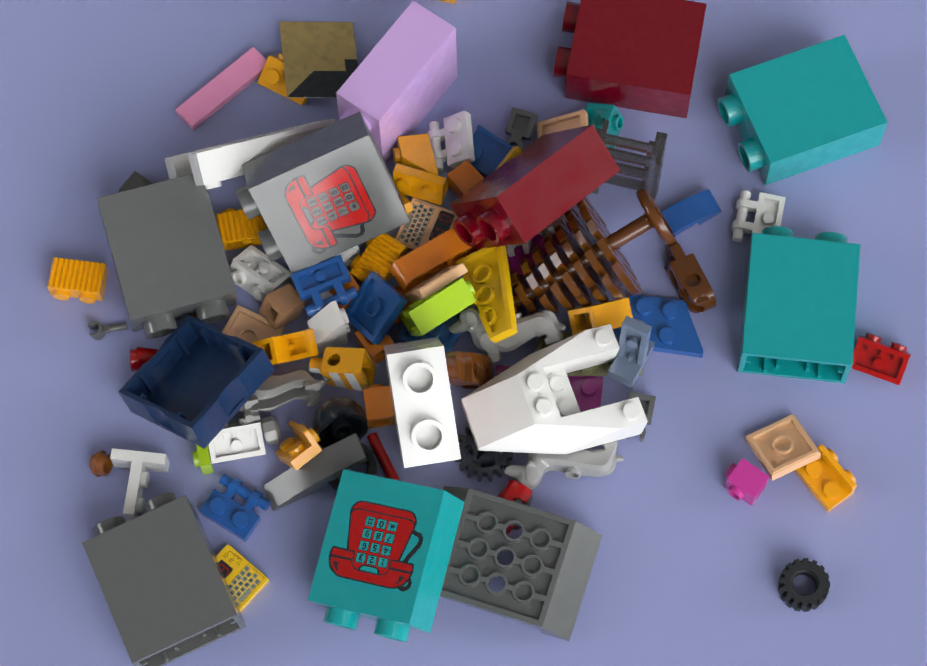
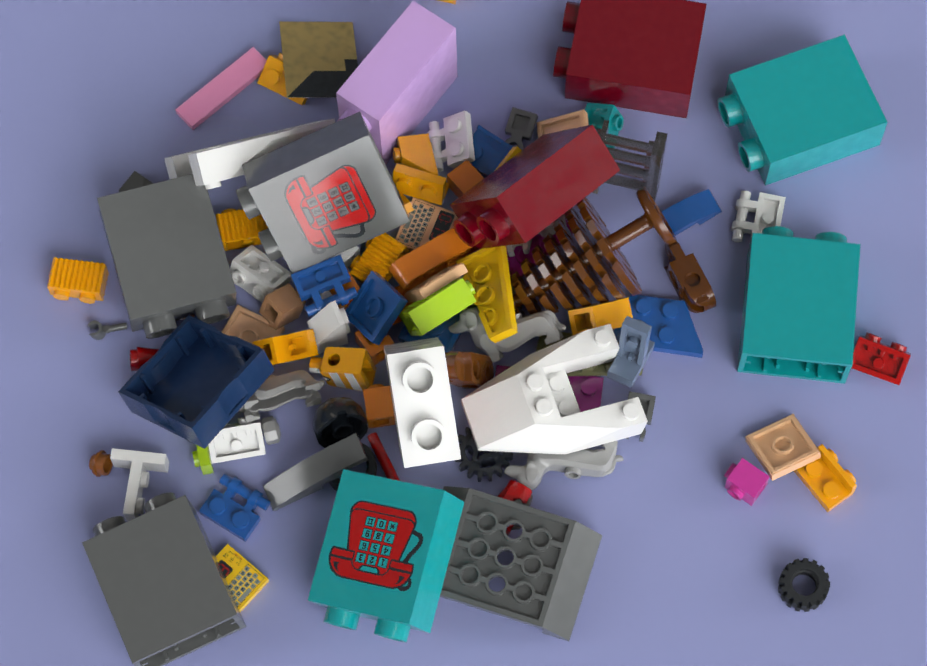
light orange bracket [274,420,323,471] -> none

